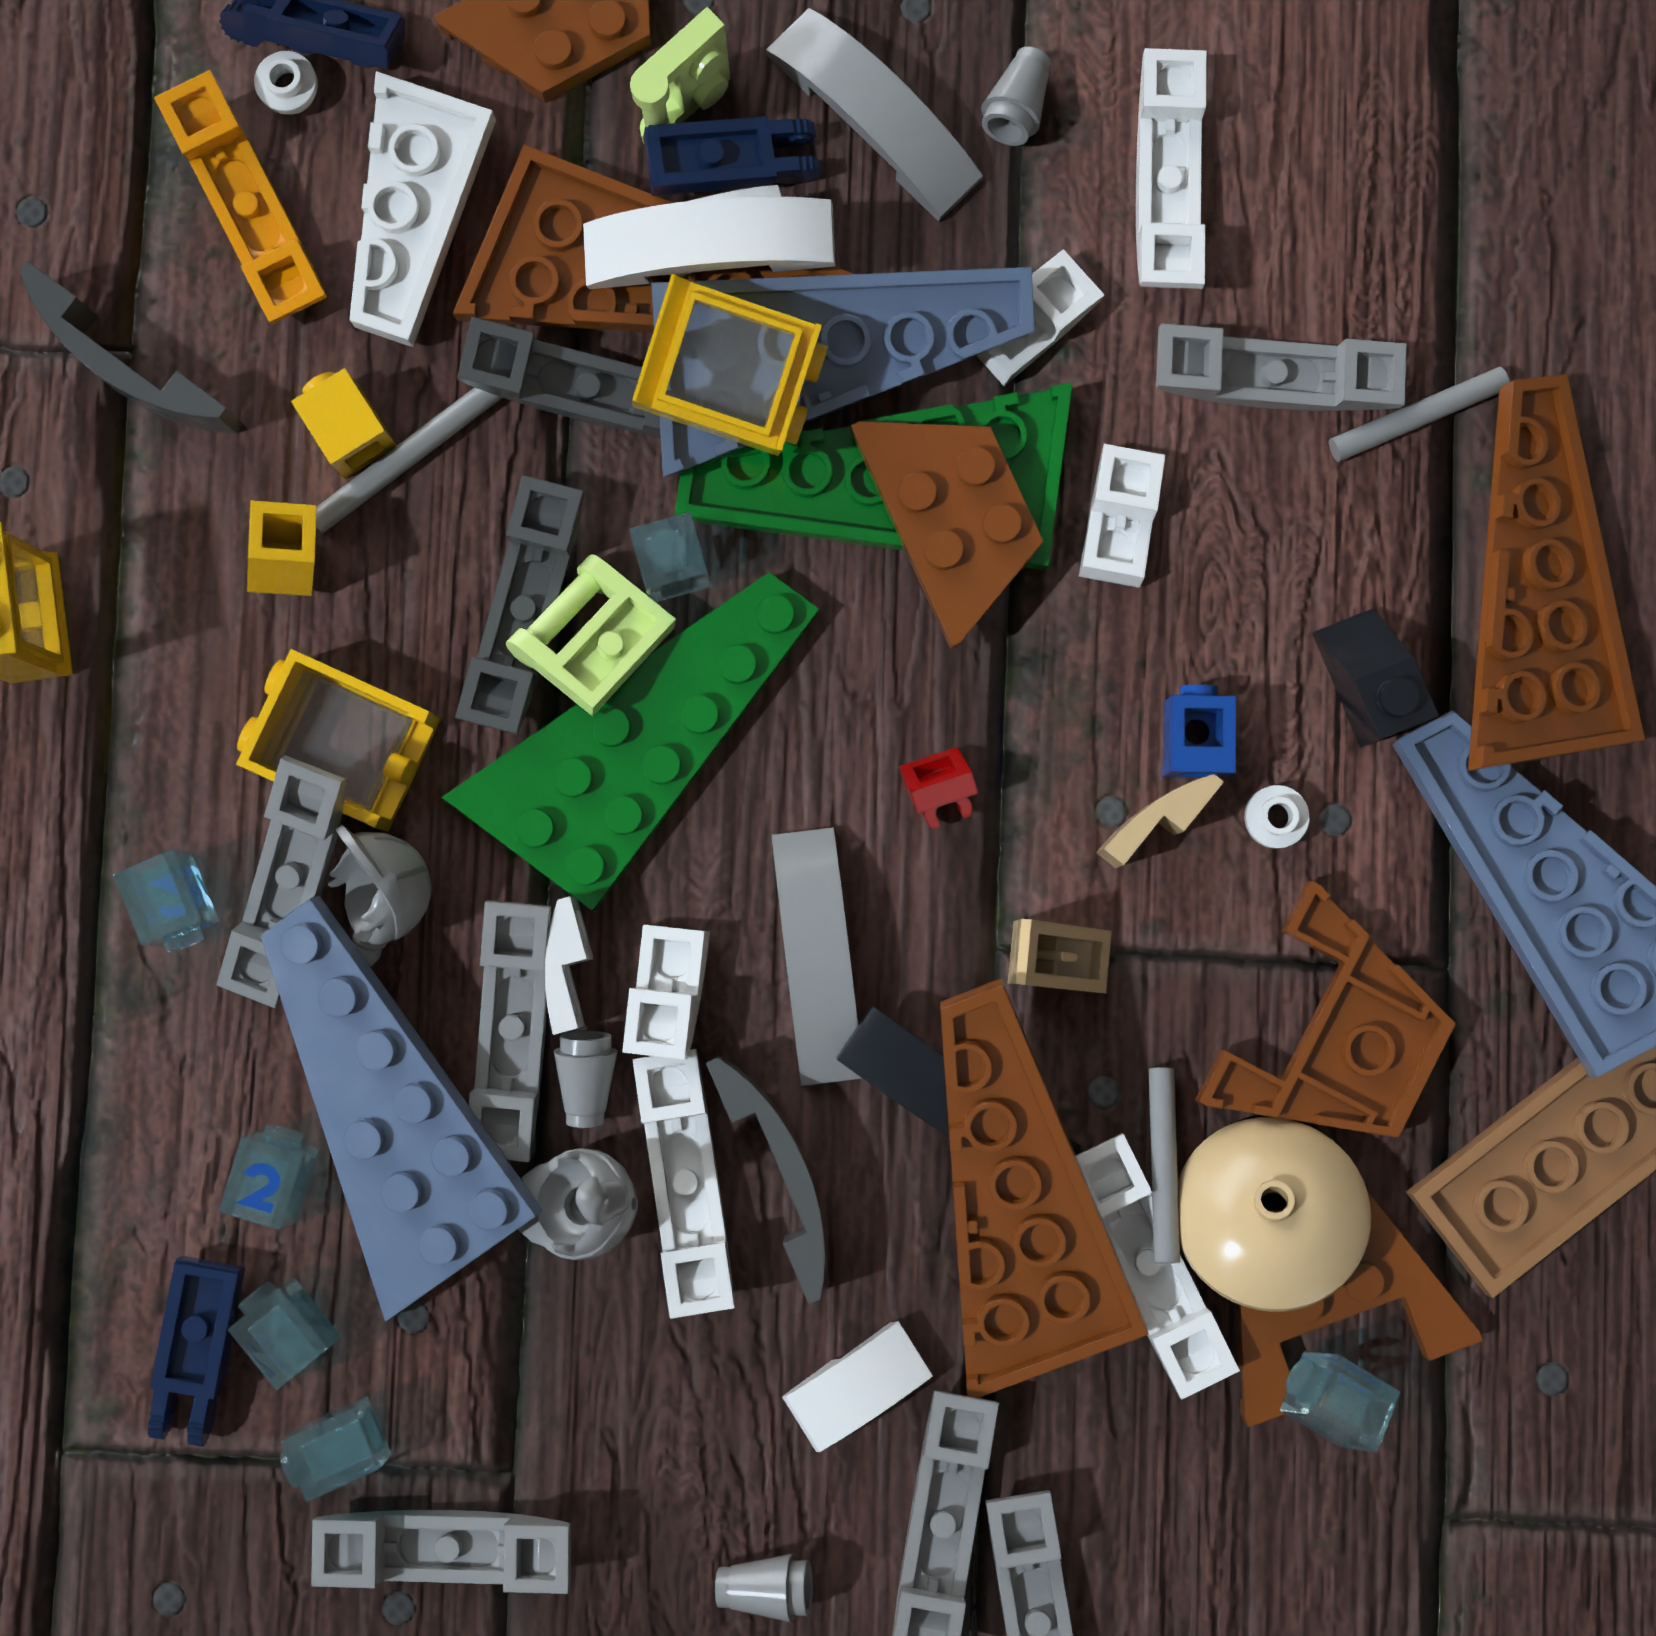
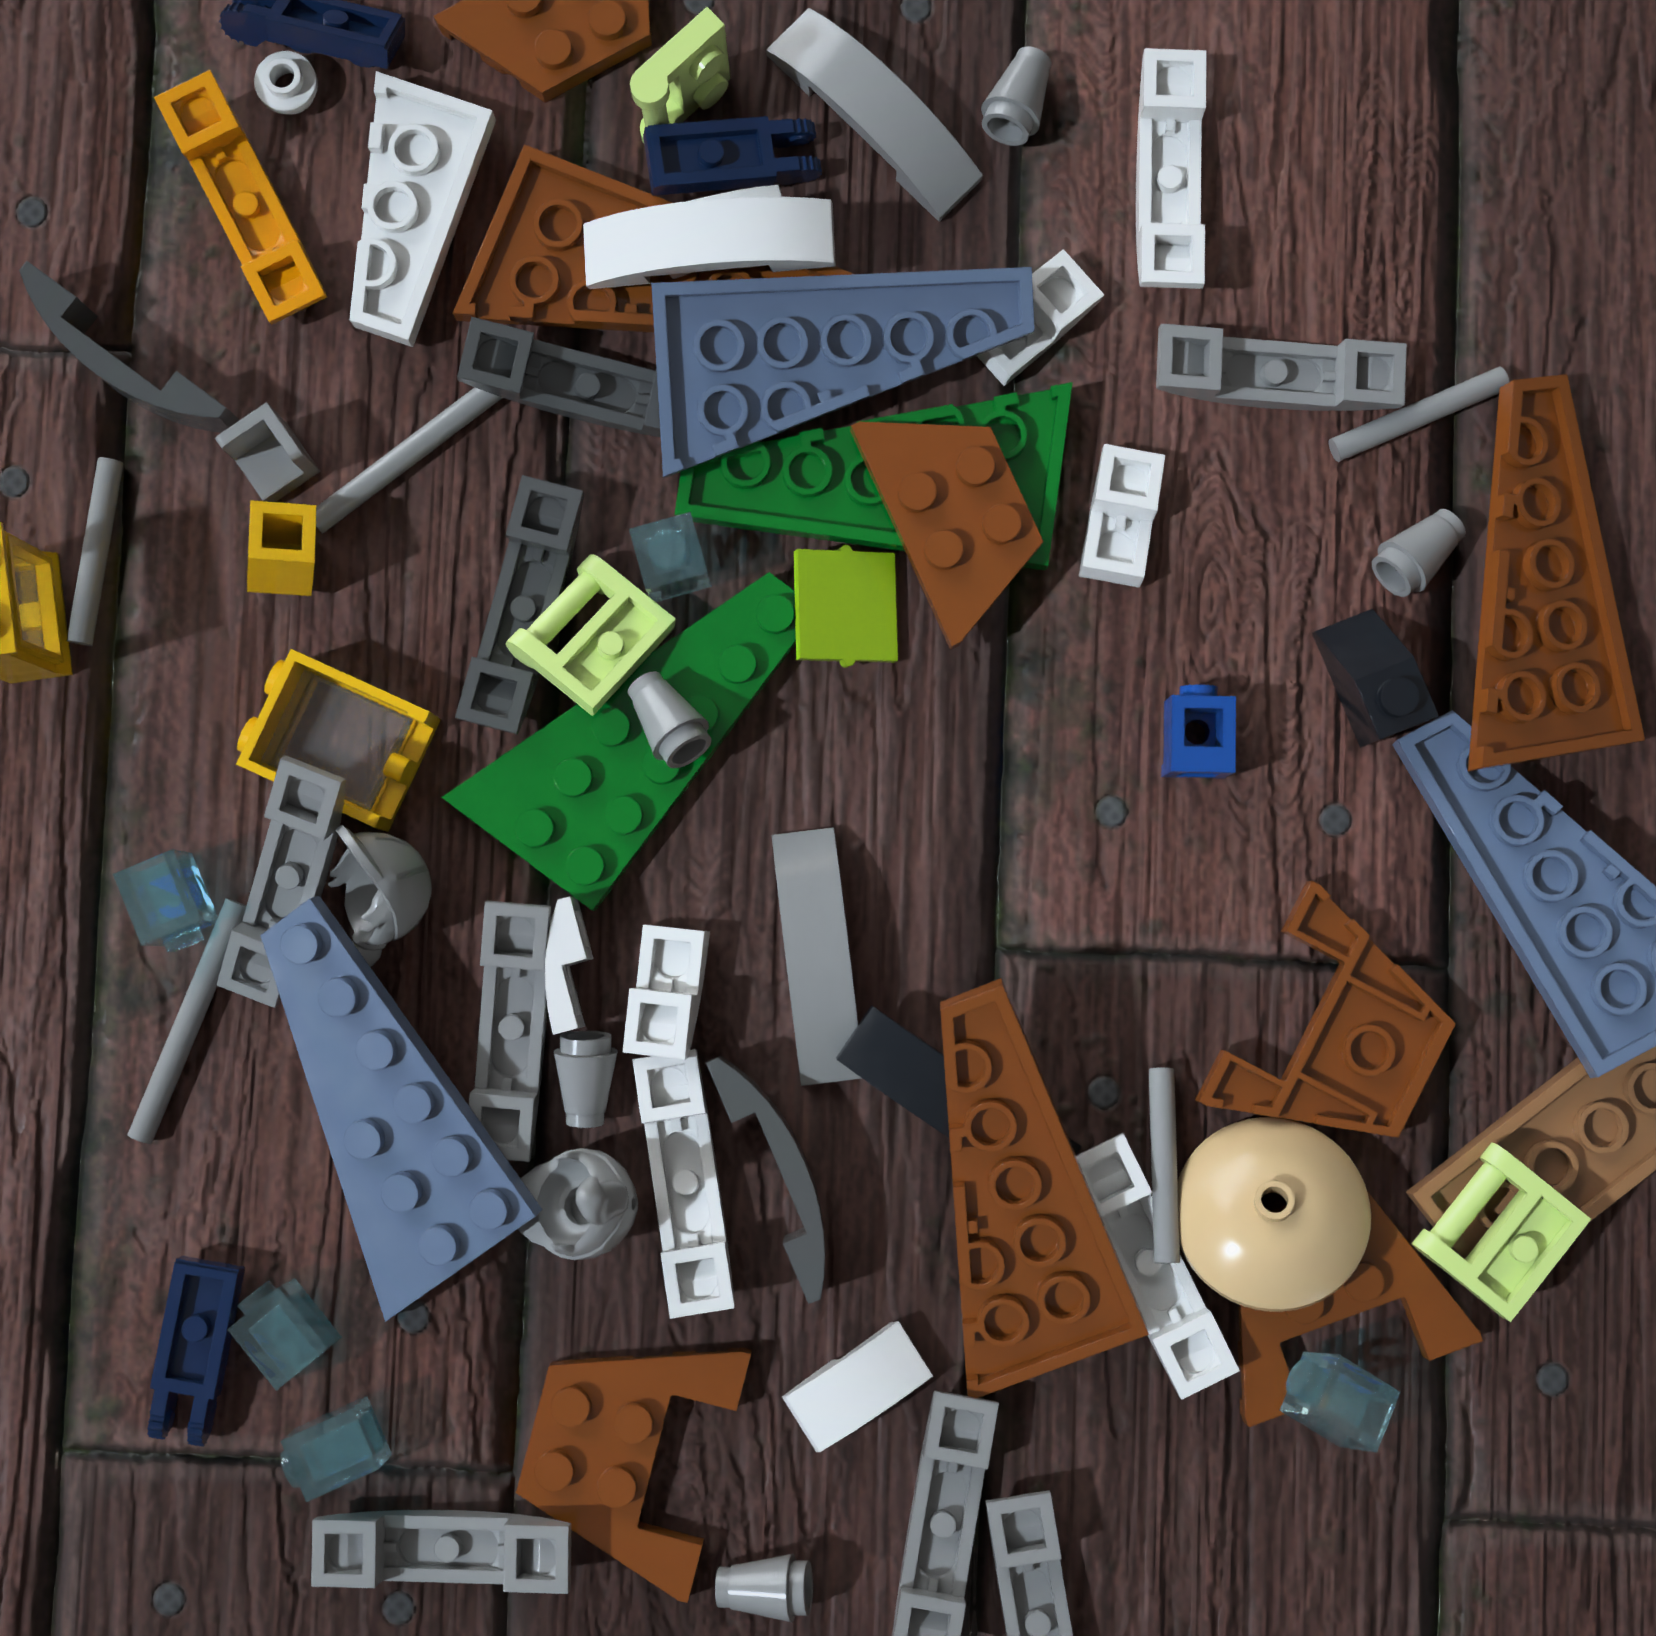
clear light blue brick [218,1125,319,1230] -> none
yellow brick [291,368,397,479] -> none
window [632,274,828,456] -> none
red tile [898,746,978,829] -> none
tan slope [1008,919,1112,994] -> none
tan slope [1096,774,1224,868] -> none
white plate [1244,785,1309,849] -> none
none -> light grey bar [66,457,124,646]
none -> light grey bar [127,898,247,1144]
none -> light grey panel [215,402,320,502]
none -> dark orange wing [516,1347,752,1603]
none -> light grey cone [628,671,711,768]
none -> lime piece [794,545,898,668]
none -> light grey cone [1372,509,1466,597]
none -> yellowish green plate [1412,1142,1591,1322]

